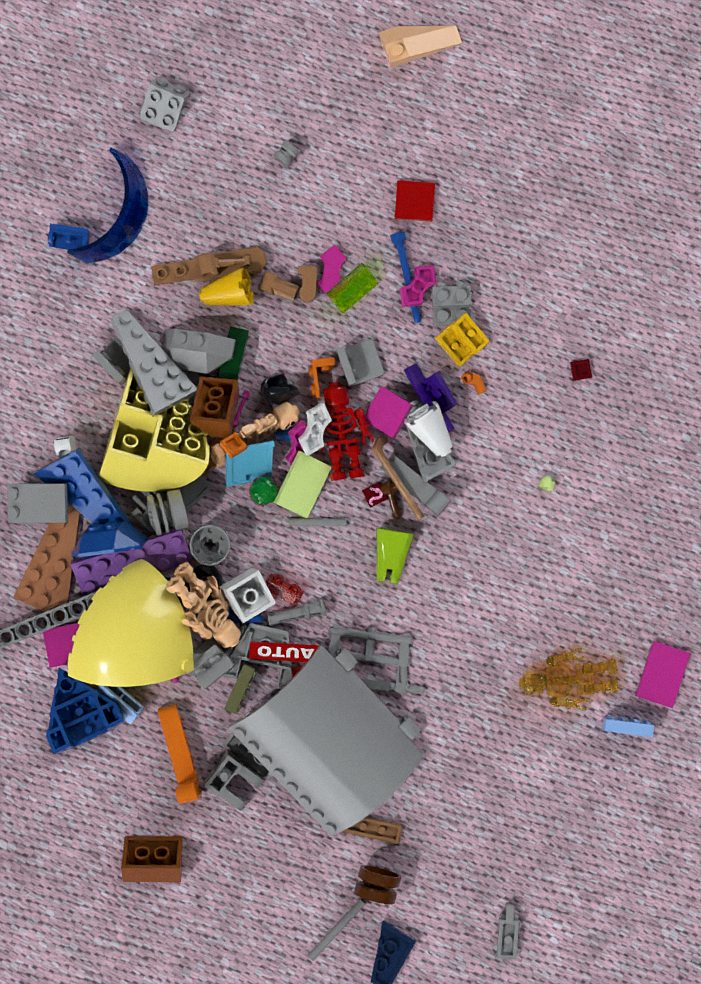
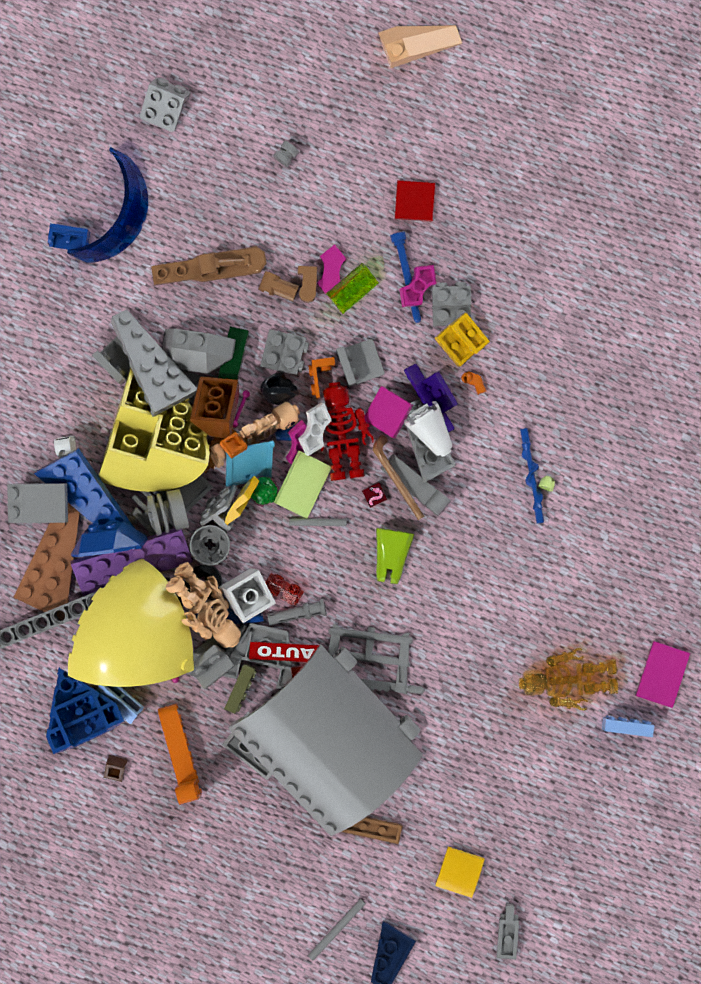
dark pink tile [43,623,80,668] -> none
dark orange slope [121,836,183,882] -> none
yellow cone [199,268,254,306] -> none
light grey brick [203,750,265,811] -> none
reddish brown wheel [354,865,401,905] -> none
reddish brown piece [381,480,402,519] -> none
dark red tile [570,359,592,381] -> none
none -> reddish brown slope [103,755,128,782]
none -> light grey bracket [200,485,237,532]
none -> yellow slope [225,476,259,525]
none -> light grey plate [260,329,309,376]
none -> yellow slope [435,846,485,898]
none -> blue piece [520,428,544,524]

